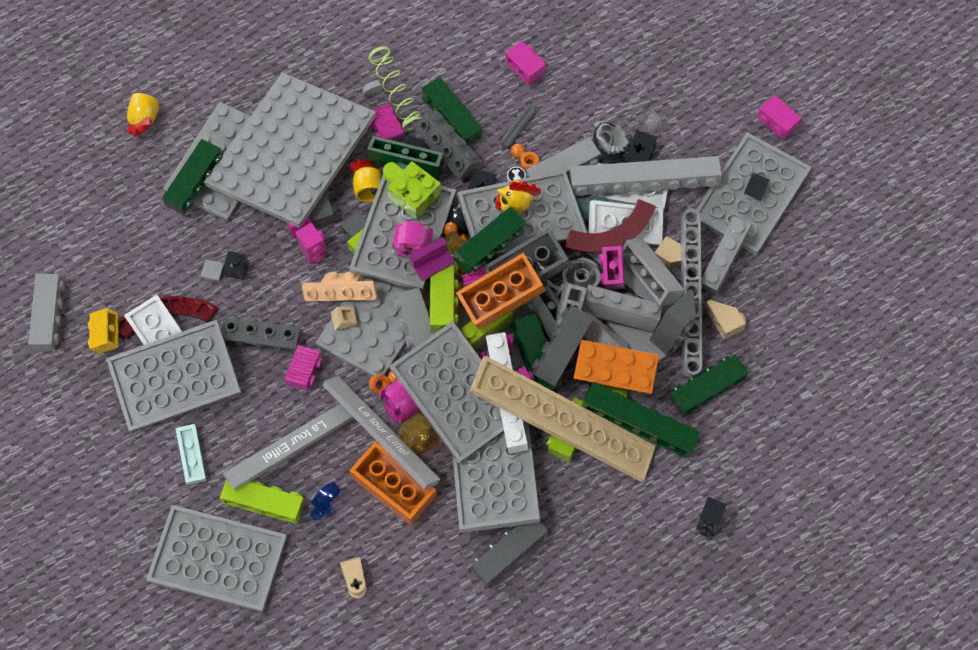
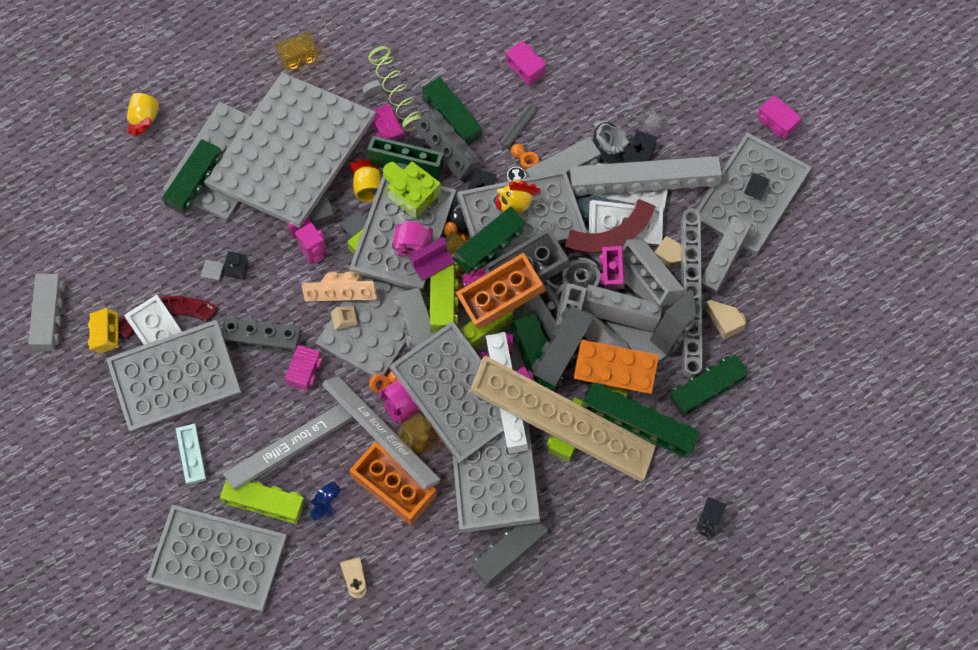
none -> clear yellow brick [275,32,318,70]

